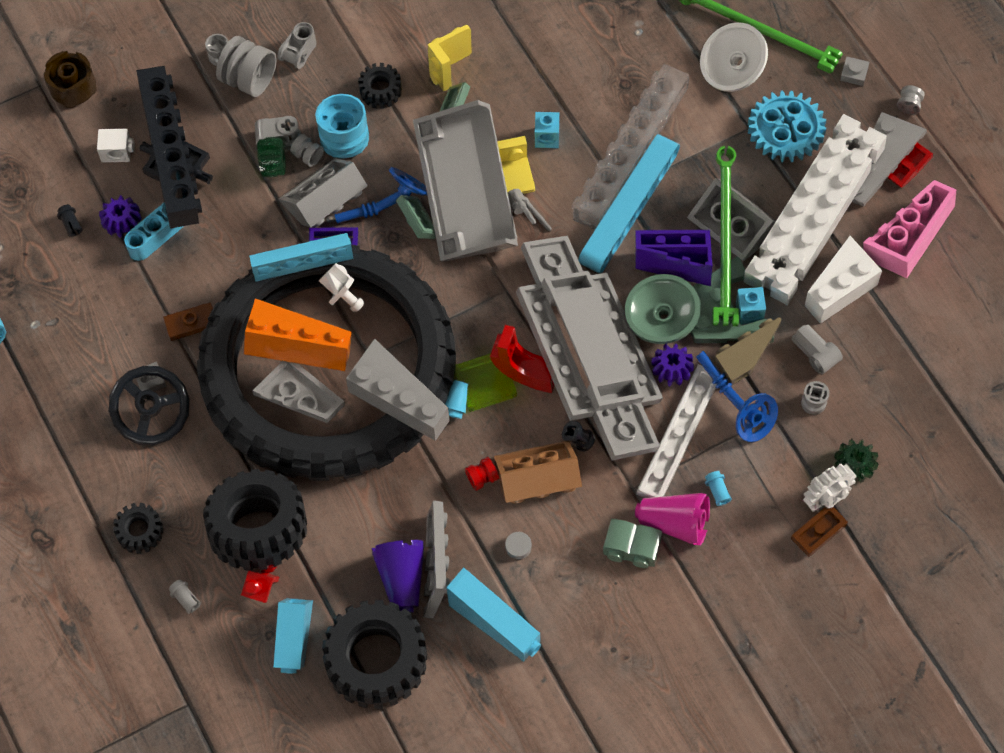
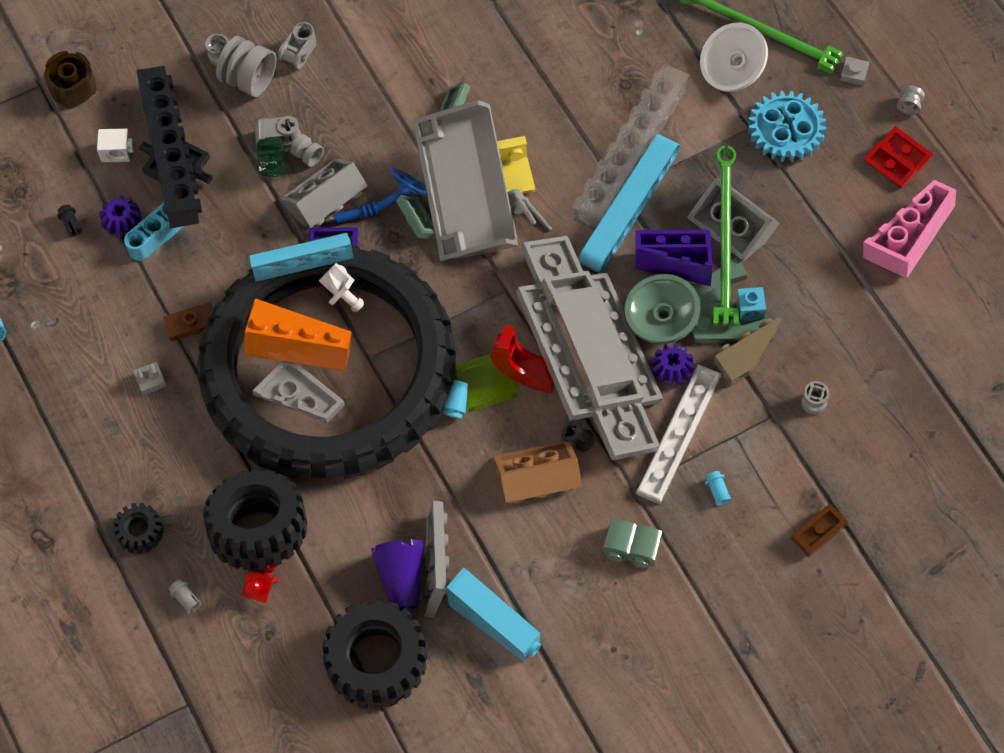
black piece [108,366,190,446] -> none
medium azure slope [273,598,313,673] -> none
medium azure wheel [315,94,369,159] -> none
light grey wedge [346,339,449,441] -> none
black tyre [358,63,402,109] -> none
light yellow bracket [428,25,472,91] -> none
red wheel [464,457,499,491] -> none
light grey tile [505,532,532,560] -> none
medium azure brick [535,112,560,148] -> none
dark pink cone [635,493,710,546] -> none
blue dish [696,351,778,442] -> none
white brick [744,114,887,306] -> none
light grey piece [792,324,843,375] -> none
white gear [803,464,857,512] -> none
white wedge [805,236,882,324] -> none
clear green gear [834,438,879,483] -> none
light grey wing [852,112,927,207] -> none

